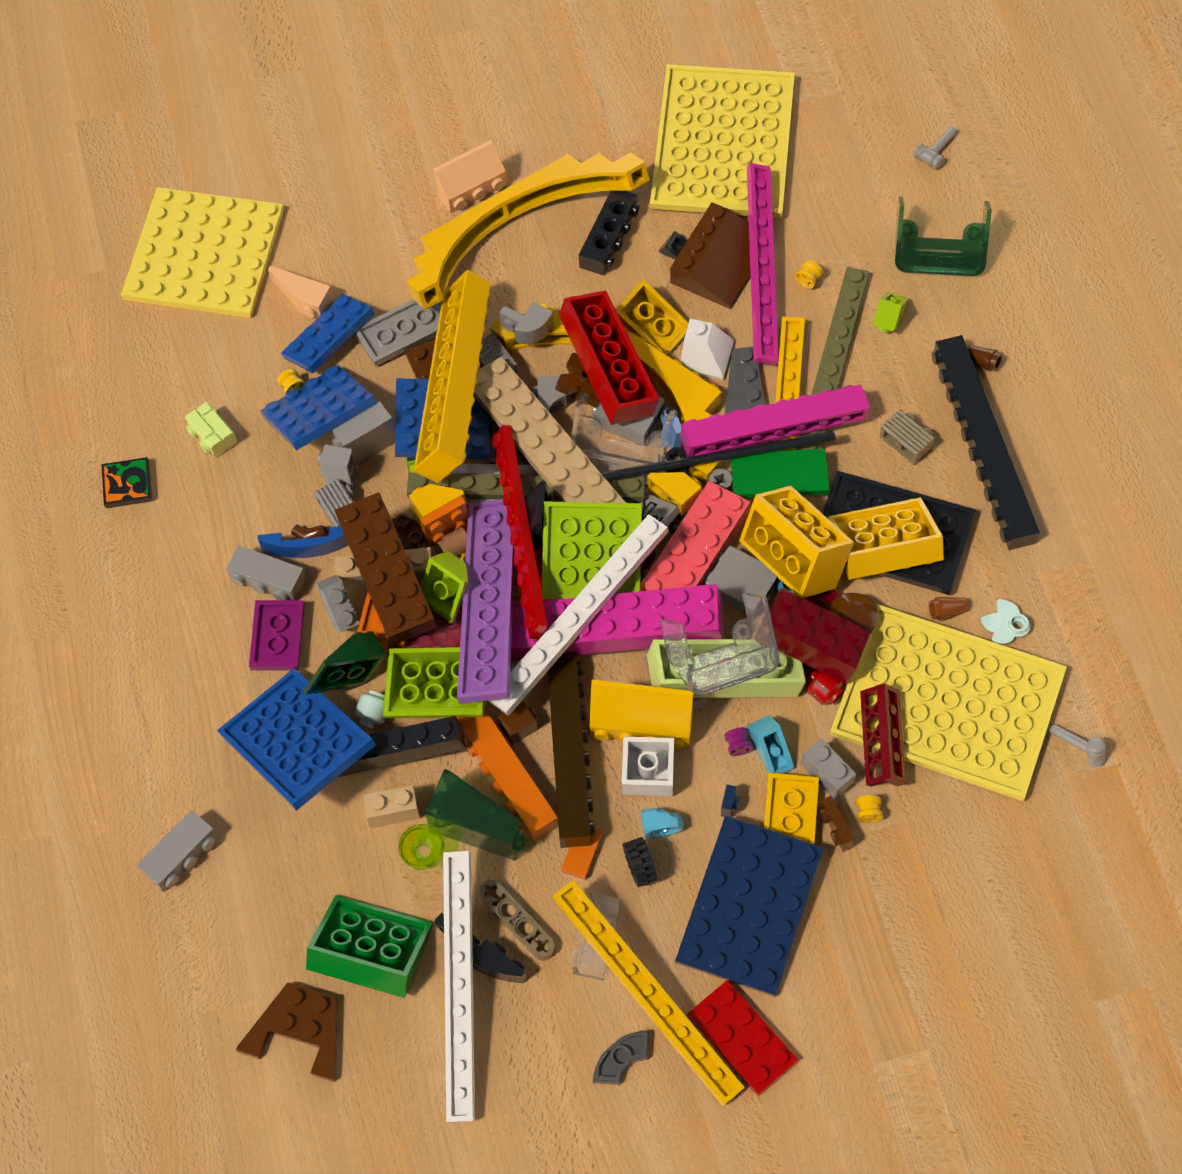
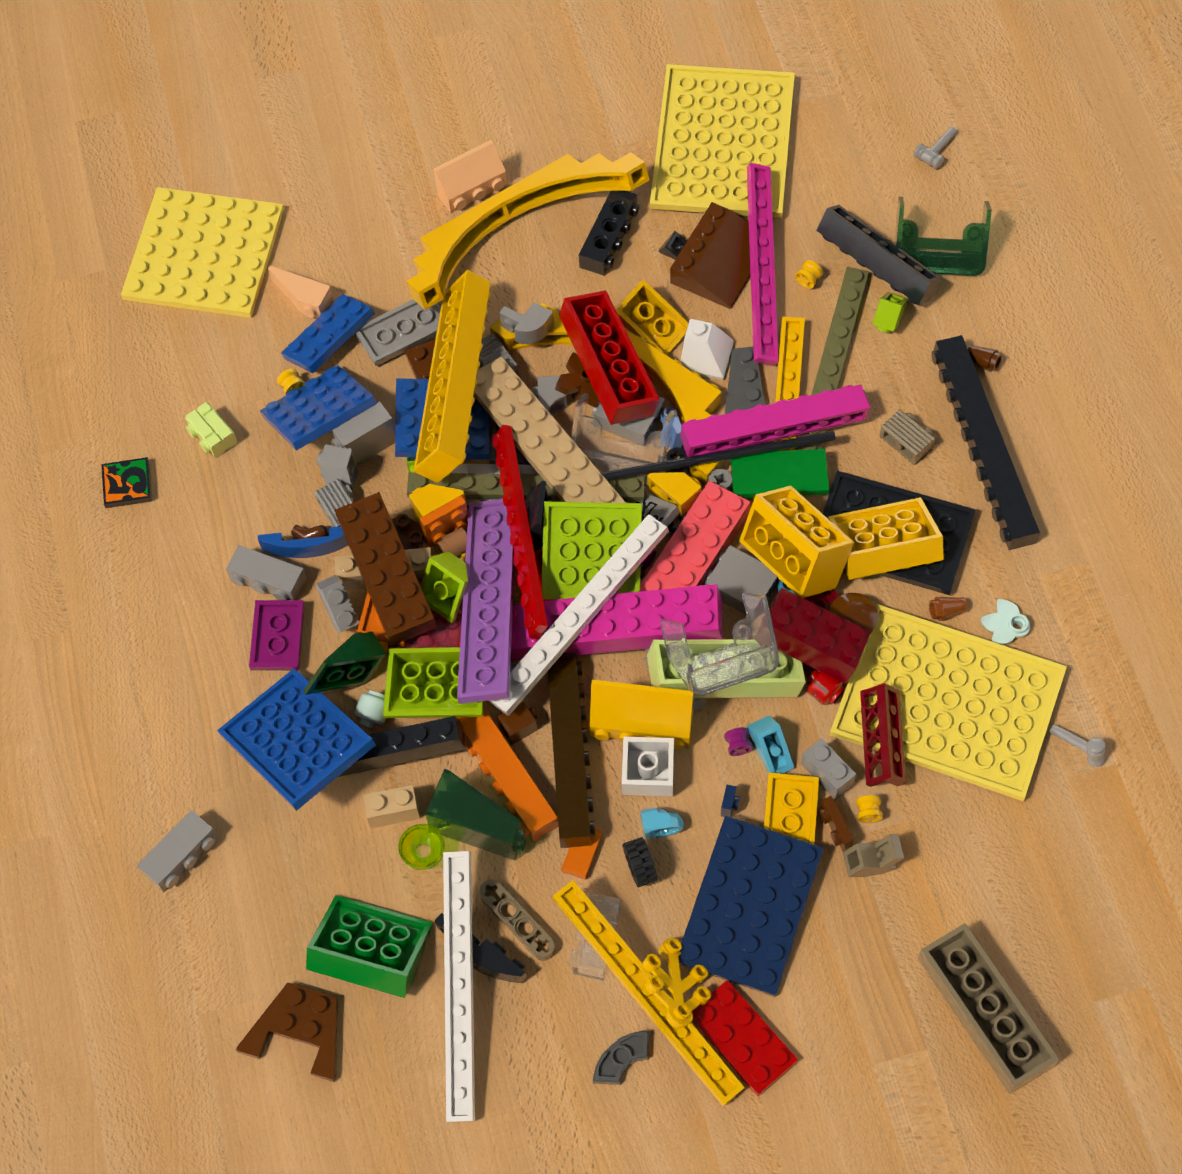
none -> yellow plant [643,938,711,1028]
none -> black brick [816,205,942,305]
none -> dark tan brick [843,834,904,877]
none -> dark tan brick [918,923,1059,1094]

